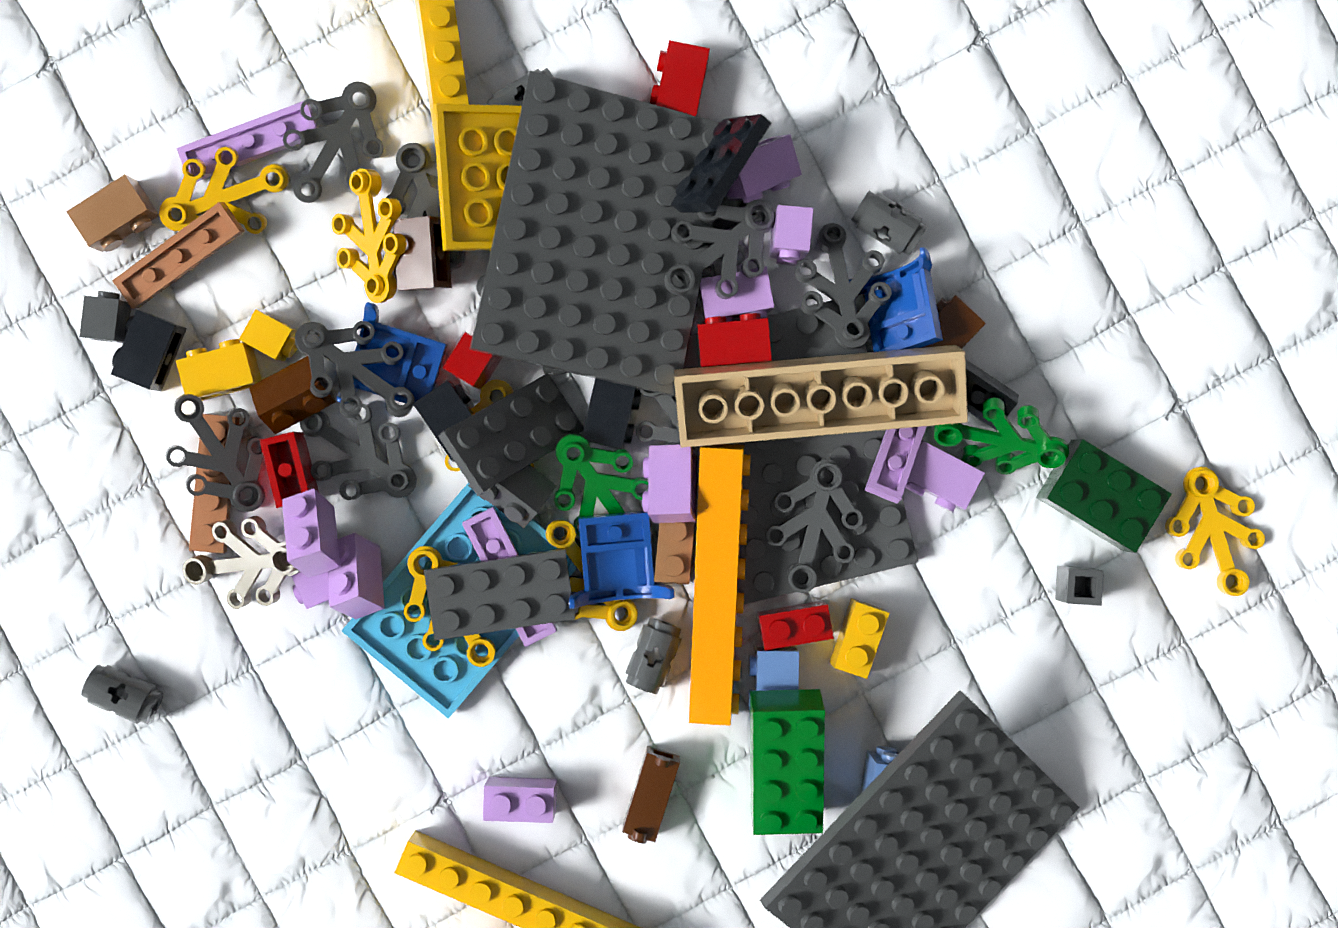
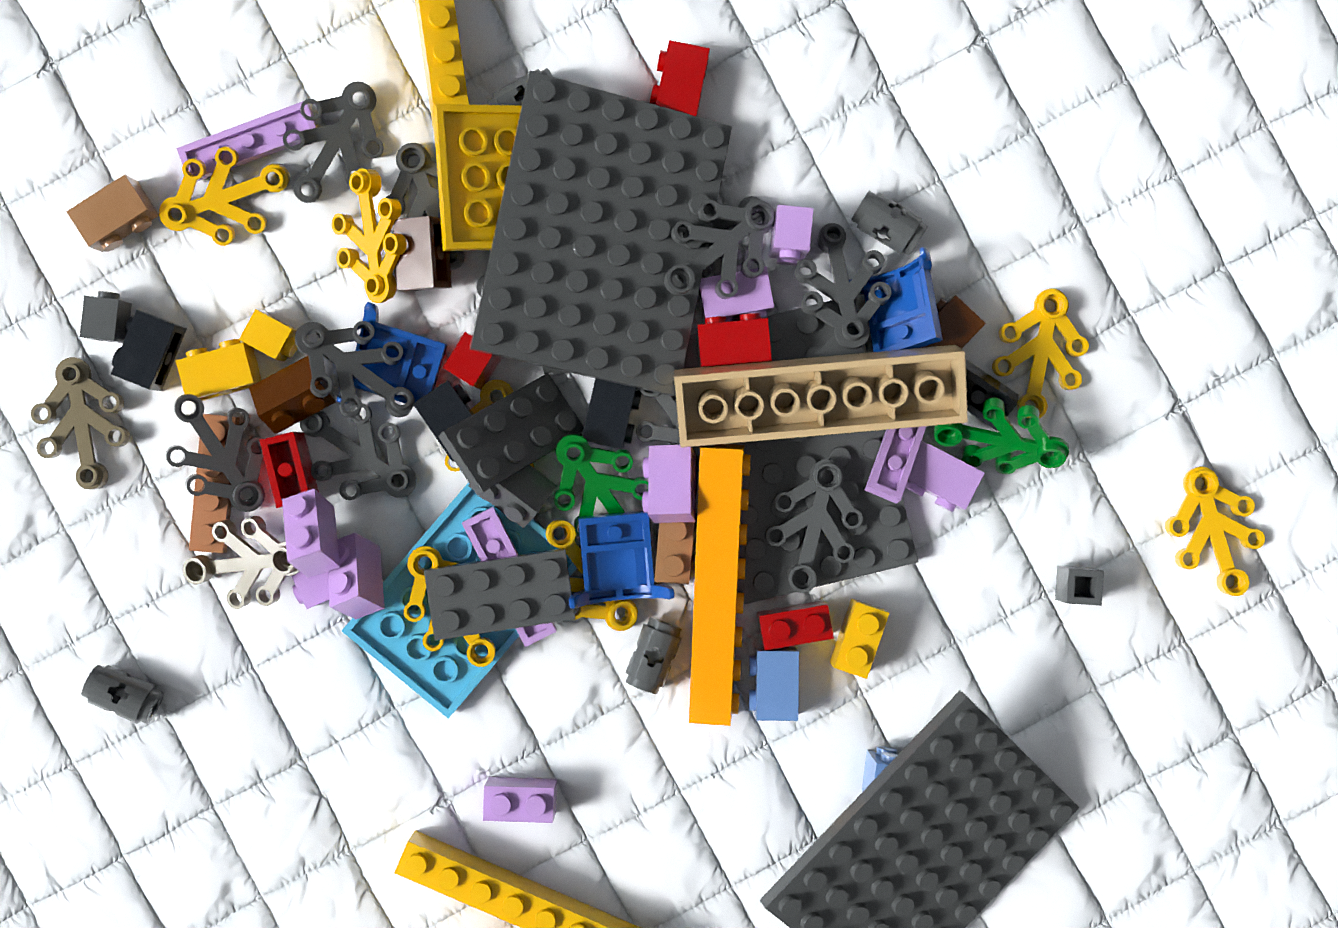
nougat plate [112,202,245,309] -> none
reddish brown brick [622,746,680,844] -> none
black plate [671,114,771,213] -> none
lavender brick [727,134,802,203] -> none
green brick [750,689,825,835] -> none
dark green brick [1036,439,1172,553] -> none
none -> dark tan plant [31,357,130,490]
none -> yellow plant [992,289,1089,418]

